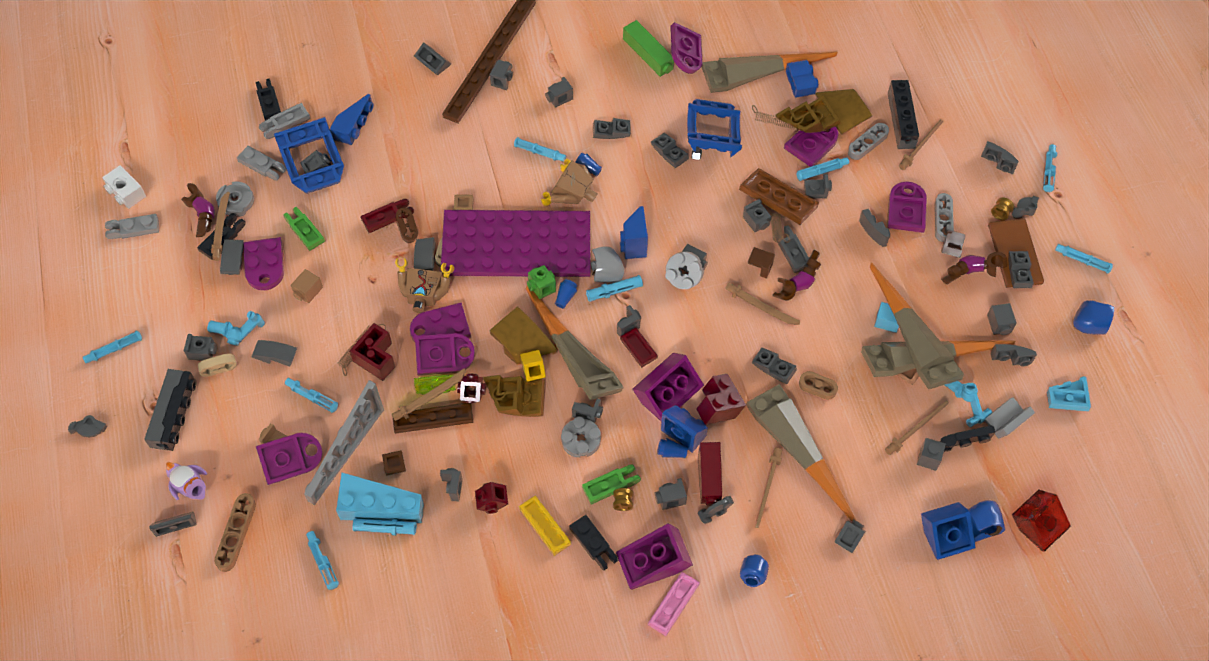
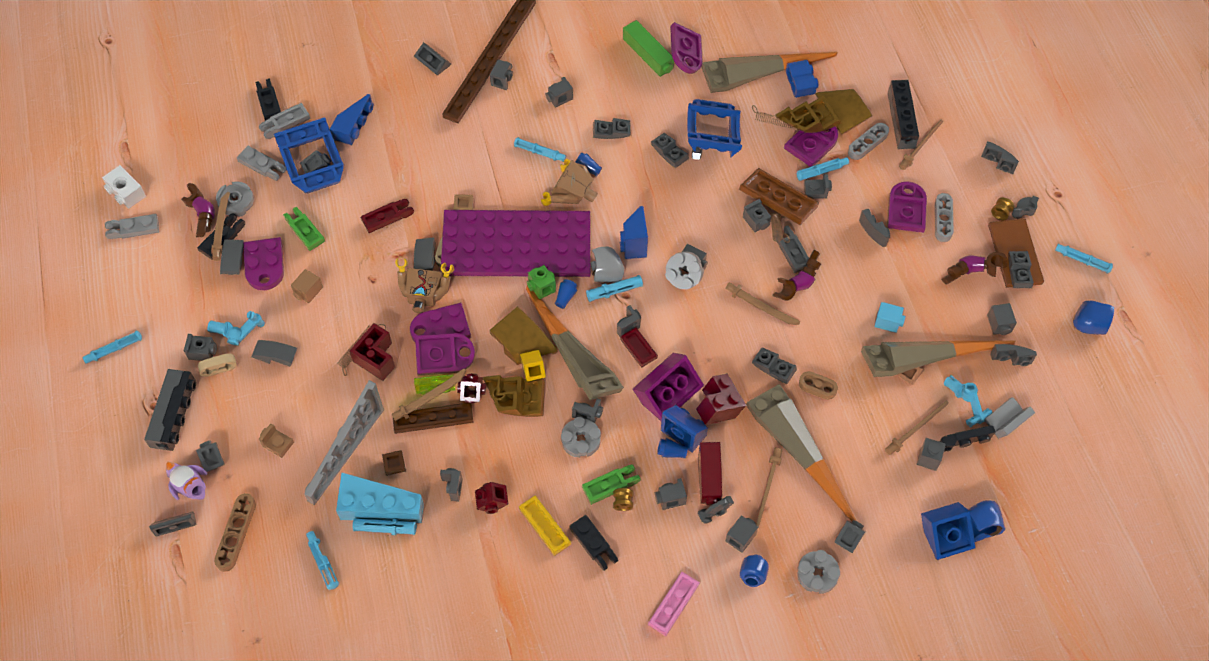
dark grey piece [68,415,107,438] -> none
magenta plate [256,433,322,485] -> none
medium azure piece [285,378,338,413] -> none
reddish brown beam [395,208,418,243] -> none
magenta slope [616,523,693,590] -> none
reddish brown panel [748,247,775,279] -> none
dark tan plate [870,263,964,389] -> none
panel [941,230,965,258] -> none
clear red slope [1012,489,1071,552] -> none
medium azure piece [1043,144,1058,192] -> none
medium azure wing [1047,376,1091,411] -> none
none -> dark grey bracket [196,440,225,472]
none -> dark grey brick [725,515,758,553]
none -> light grey plate [797,550,840,594]

